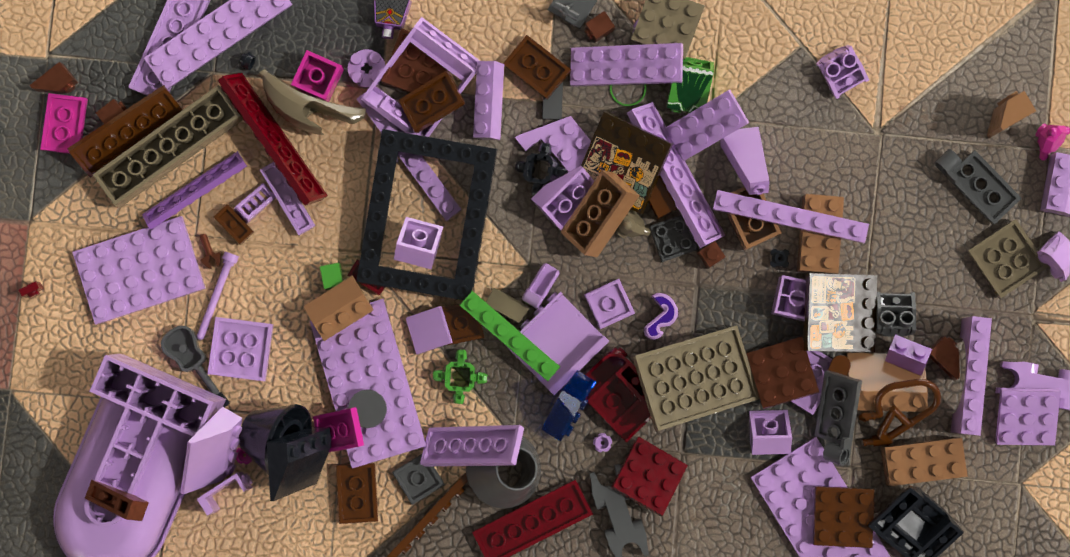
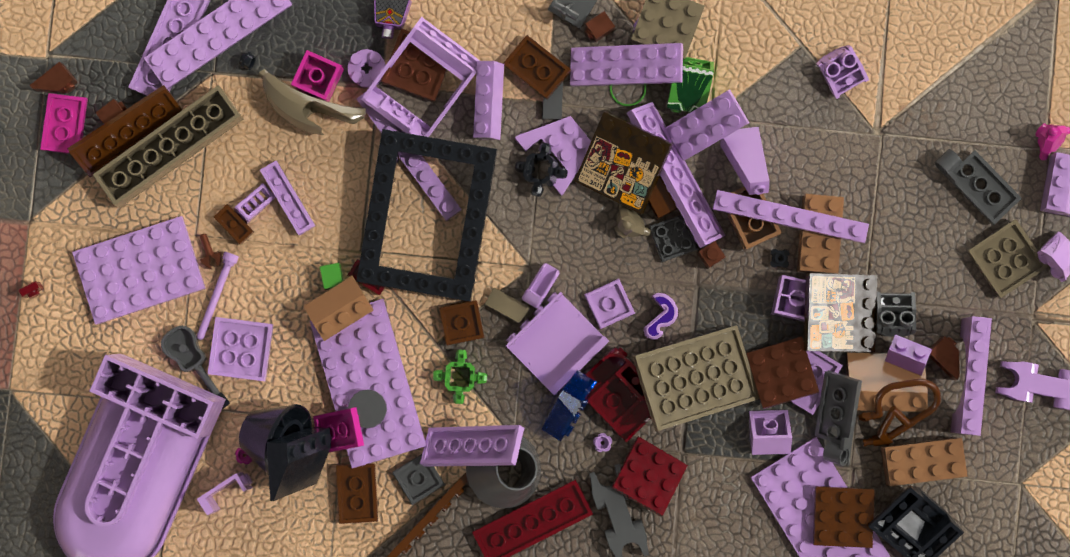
copper slope [85,480,149,521] -> none
medium lavender plate [142,151,247,229] -> none
lavender slope [180,407,242,495] -> none
dark red plate [218,73,328,206] -> none
lavender slope [394,217,443,269] -> none
reddish brown plate [399,70,465,133] -> none
lavender tile [406,306,453,355] -> none
bright green plate [460,291,560,381] -> none
lavender slope [531,166,594,230] -> none
medium nougat brick [561,170,640,257] -> none
reddish brown tile [827,355,851,376] -> none
medium nougat slope [987,91,1036,138] -> none
lavender plate [995,388,1061,445] -> none

